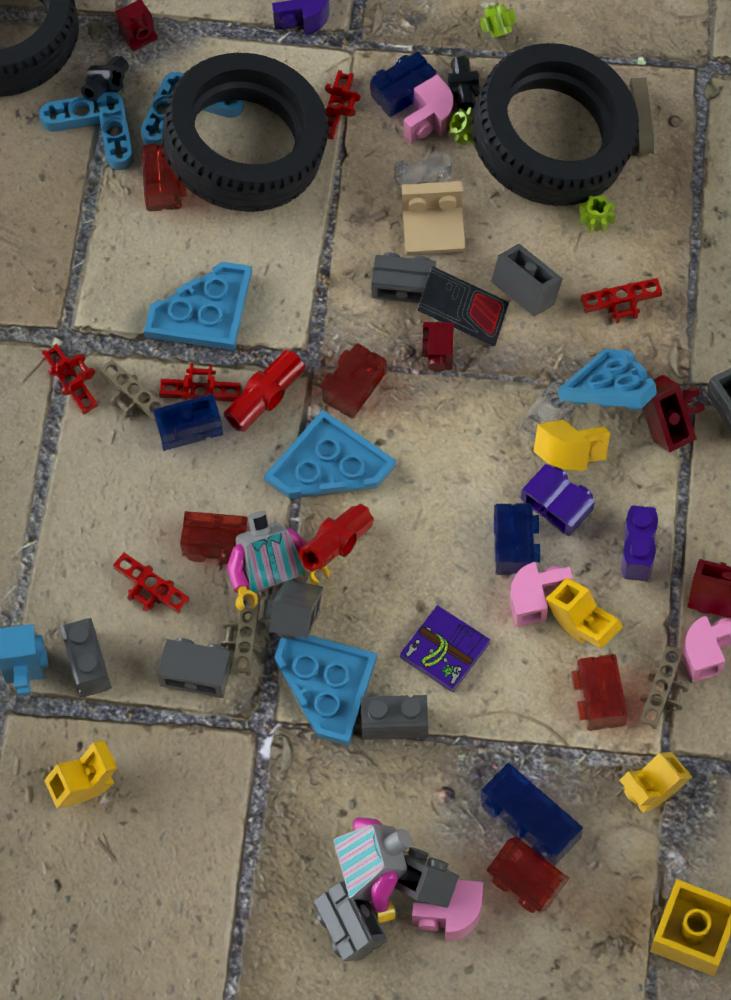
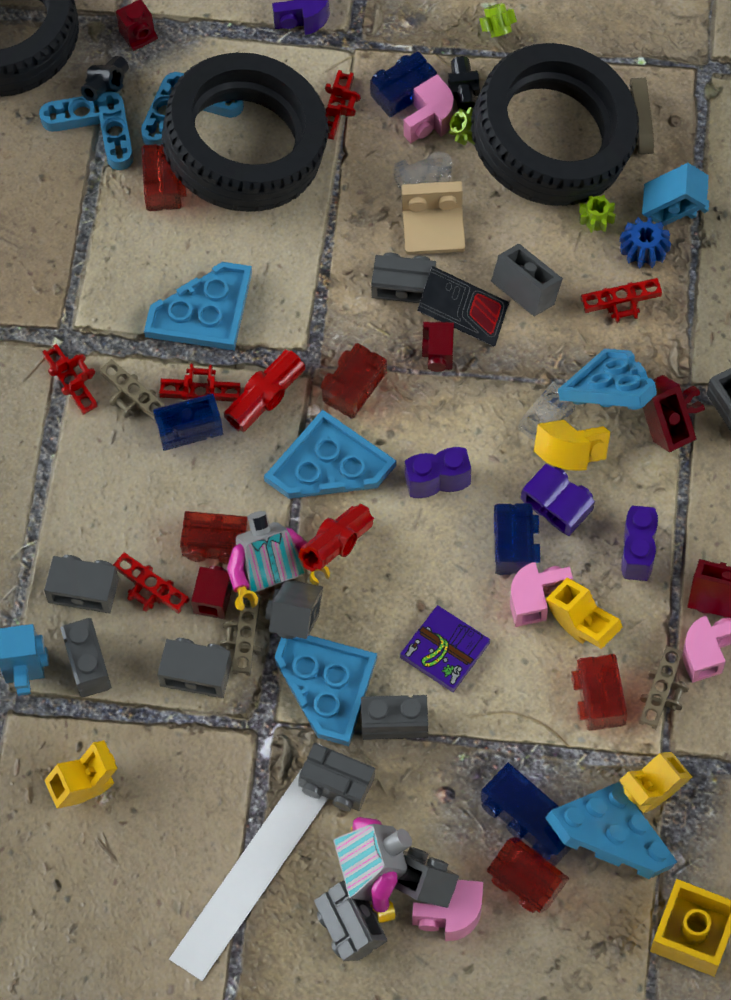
none -> dark grey brick [44,555,119,614]
none -> white sticker [169,744,328,981]
none -> dark red brick [191,566,233,619]
none -> dark grey brick [298,743,376,812]
none -> dark purple brick [405,447,471,498]
none -> dark azure plate [545,782,677,879]
none -> blue gear [619,216,671,269]
none -> dark azure brick [642,163,709,227]

